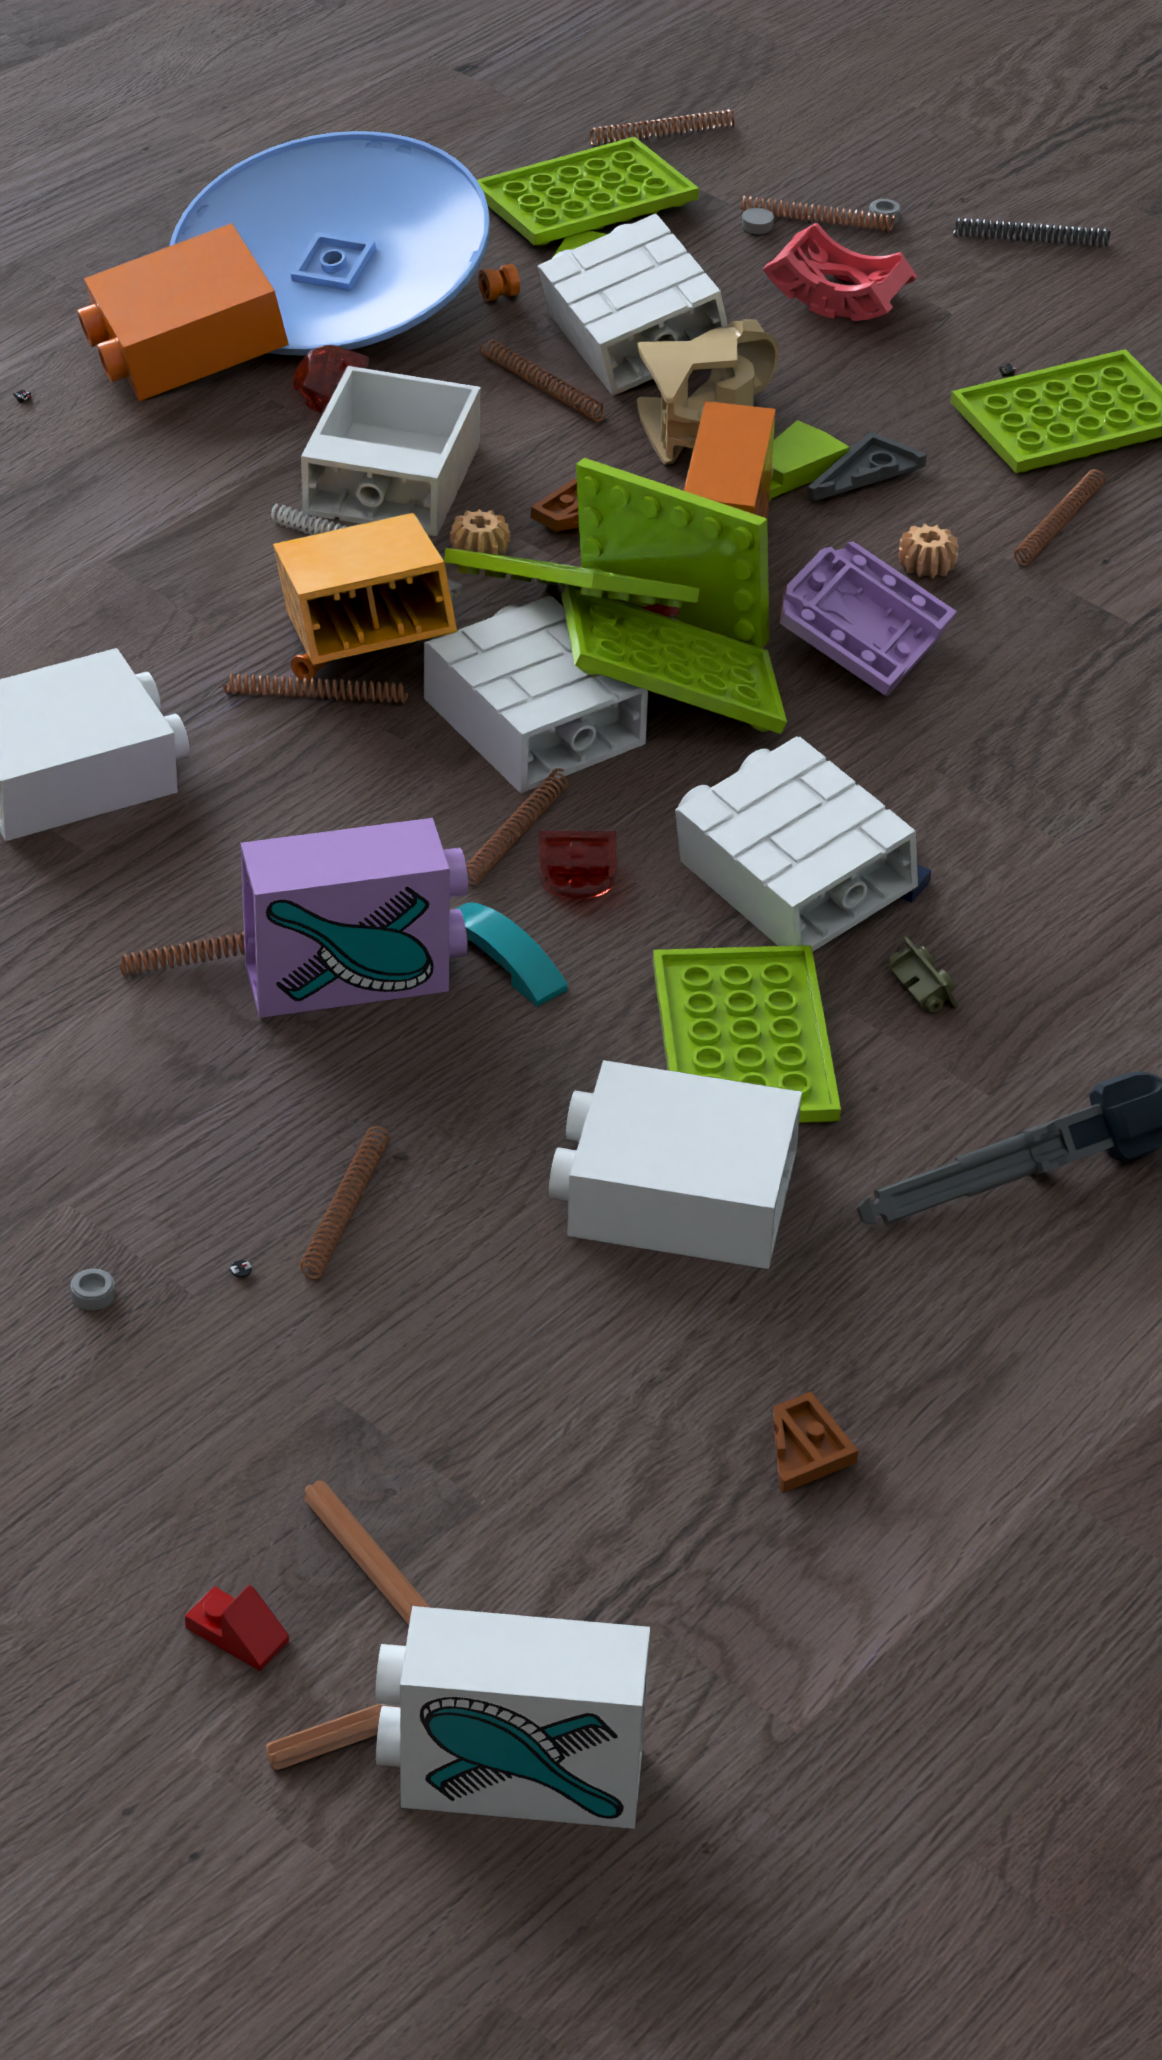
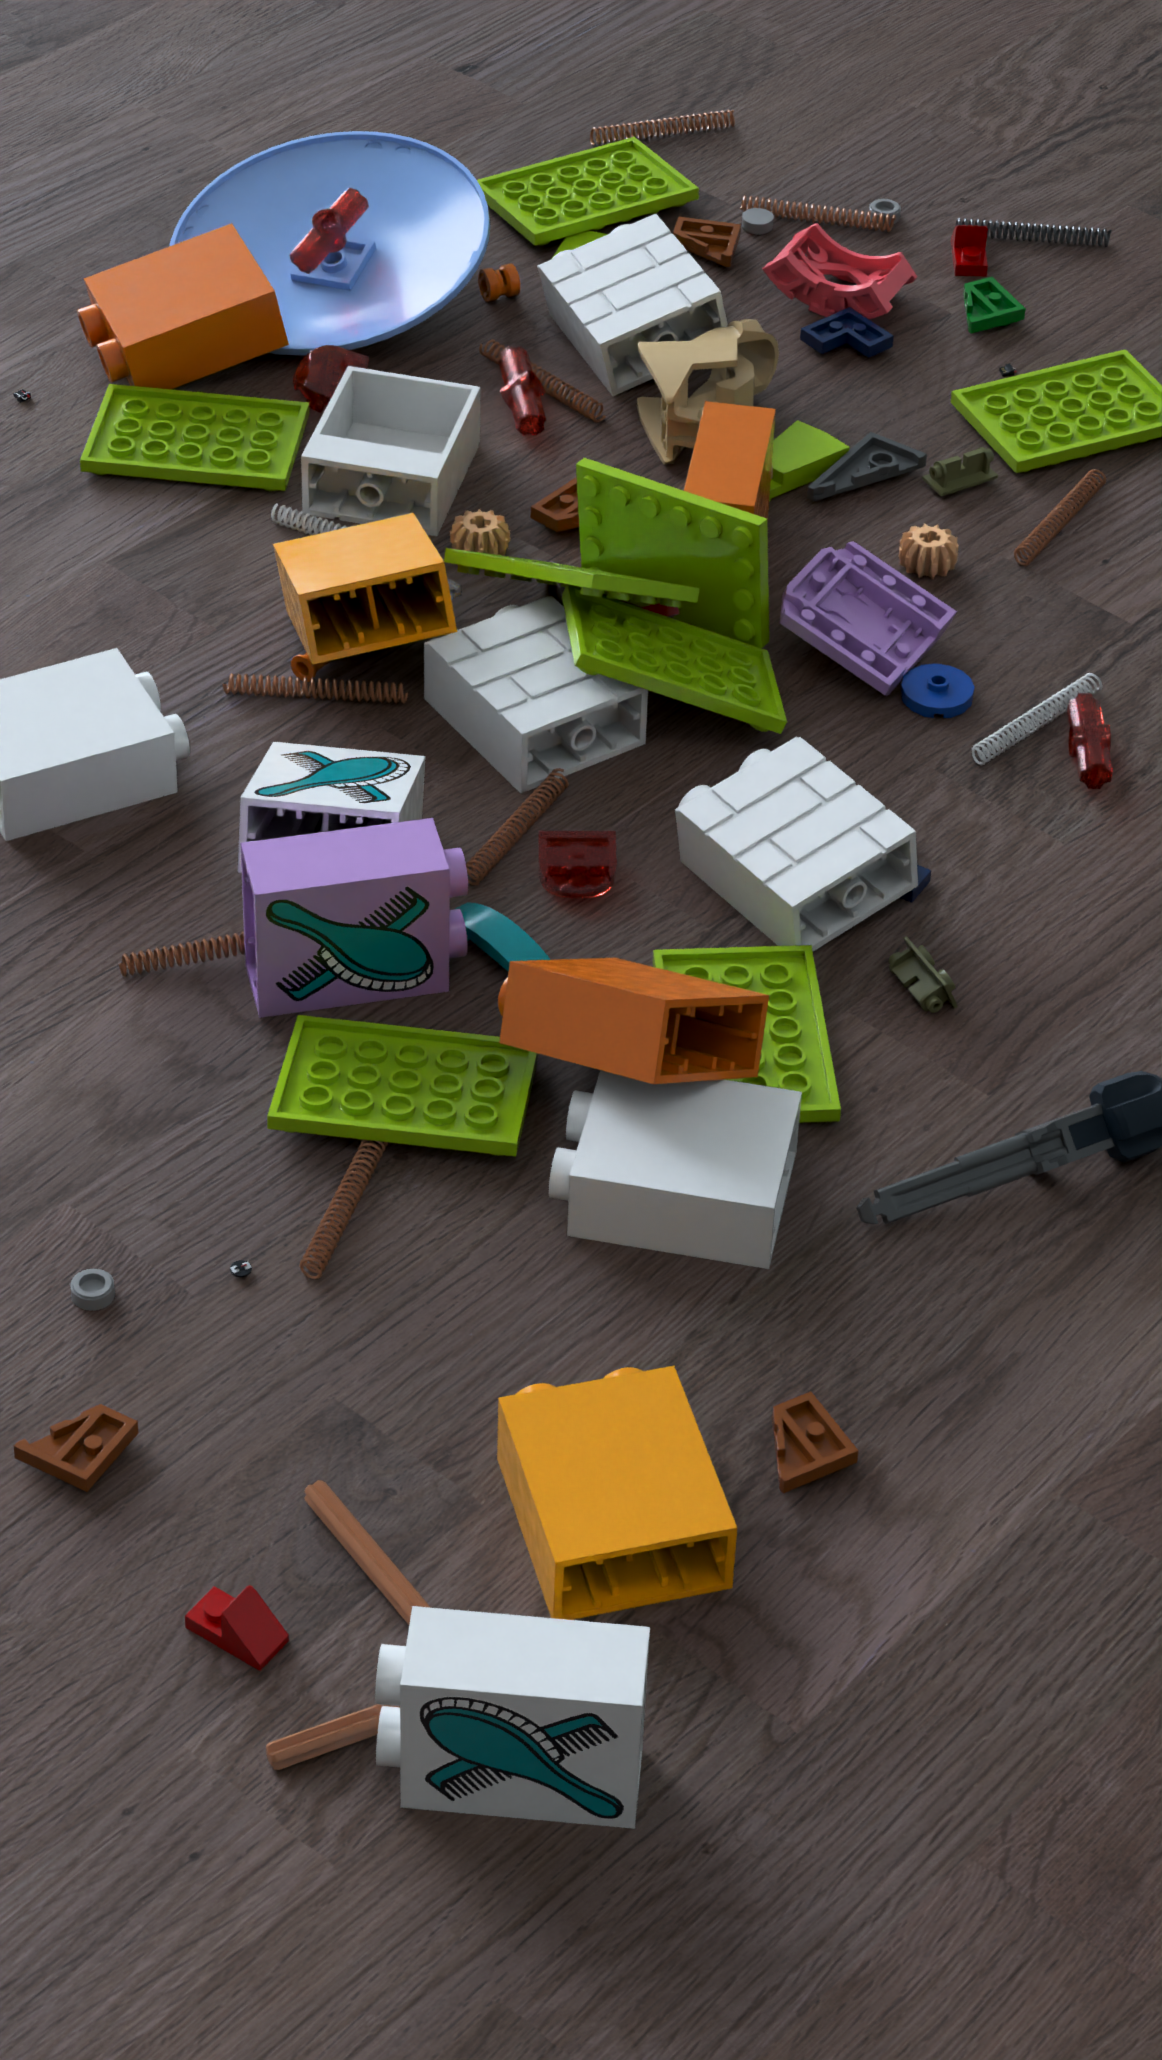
none -> dark orange wing [14,1404,139,1492]
none -> lime plate [80,384,310,491]
none -> white brick [238,742,425,873]
none -> lime plate [267,1015,539,1157]
none -> clear red piece [289,187,369,274]
none -> light orange brick [497,1366,737,1620]
none -> orange brick [498,958,769,1084]
none -> clear red piece [499,346,547,436]
none -> dark orange wing [673,217,741,267]
none -> dark blue plate [800,307,894,358]
none -> blue plate [901,664,975,718]
none -> olive hinge [922,447,998,496]
none -> red slope [951,225,988,277]
none -> green wing [963,277,1026,334]
none -> white piece [972,673,1102,765]
none -> clear red piece [1067,693,1113,789]

